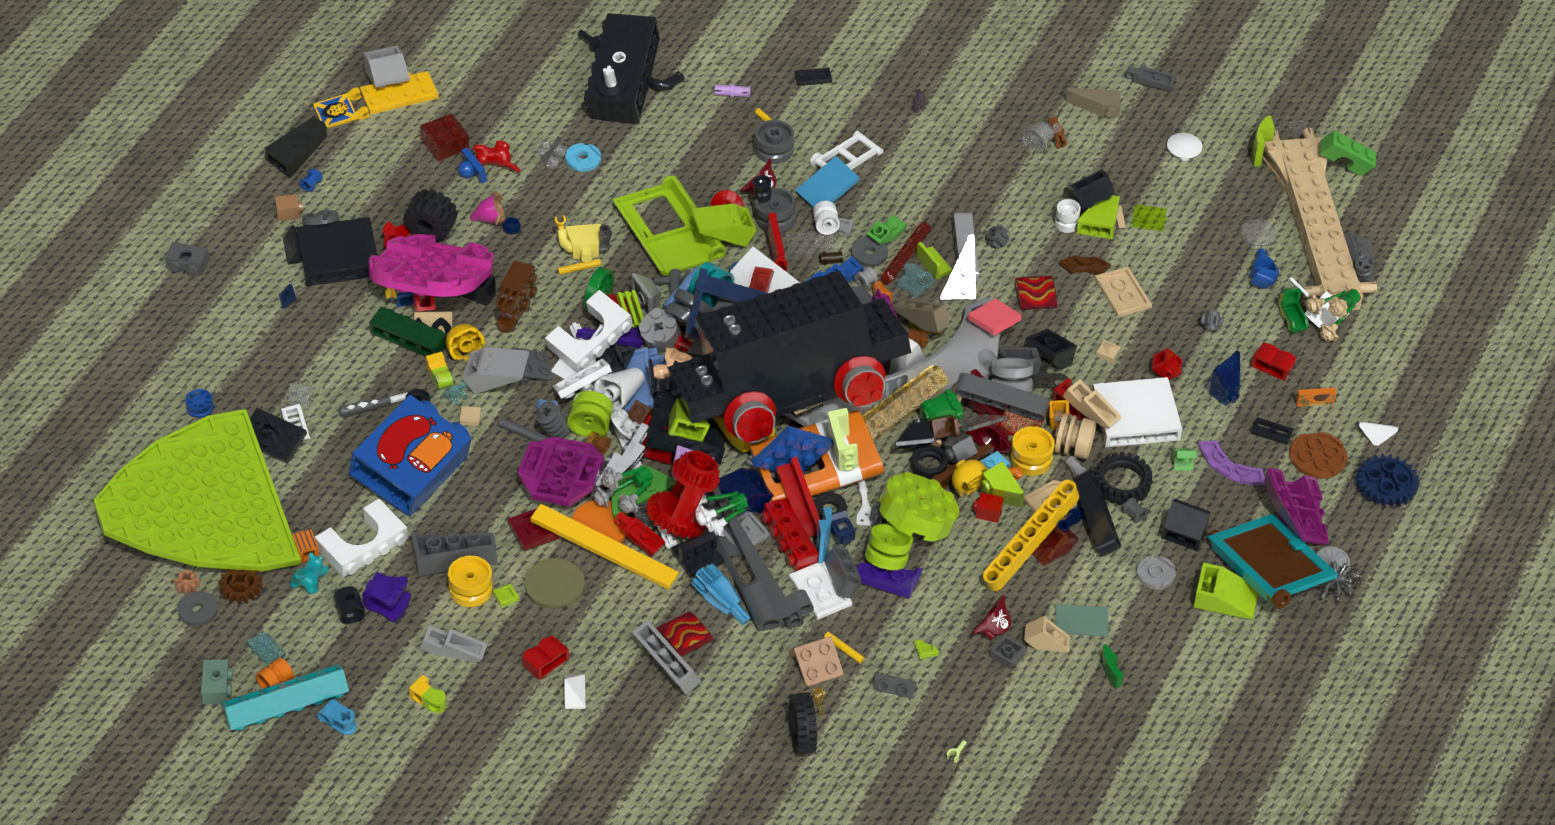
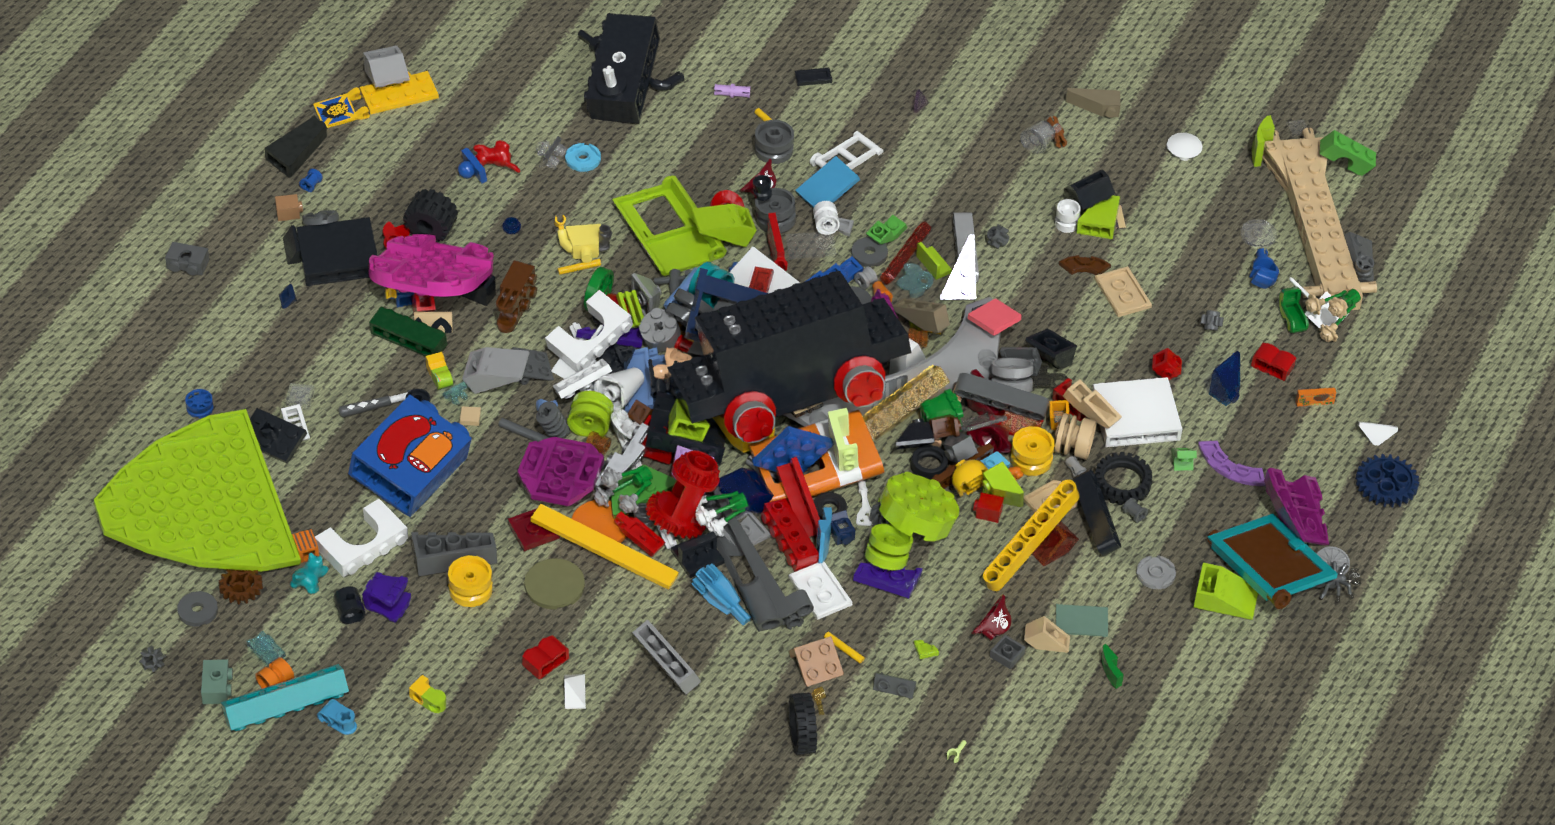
nougat gear [174,570,200,594] -> none
light grey slope [419,625,487,662] -> none
clear red brick [420,113,469,162] -> none
yellow cylinder [446,324,485,361] -> none
dark pink hat [470,191,505,225] -> none
lime tile [493,583,519,608] -> none
slope [656,611,713,656] -> none
dark brown pin [819,251,843,266] -> none
dark grey beam [824,544,862,598] -> none
slope [1015,276,1058,310] -> none
clear blue pin [1057,506,1085,532] -> none
tan tile [1096,340,1121,363] -> none
dark grey hinge [1125,66,1176,92] -> none
clear neon green piece [1132,204,1167,231] -> none
black slope [1161,499,1210,552] -> none
black tile [1251,417,1294,445] -> none
dark orange tile [1289,432,1348,479] -> none
none -> dark grey gear [139,645,166,672]

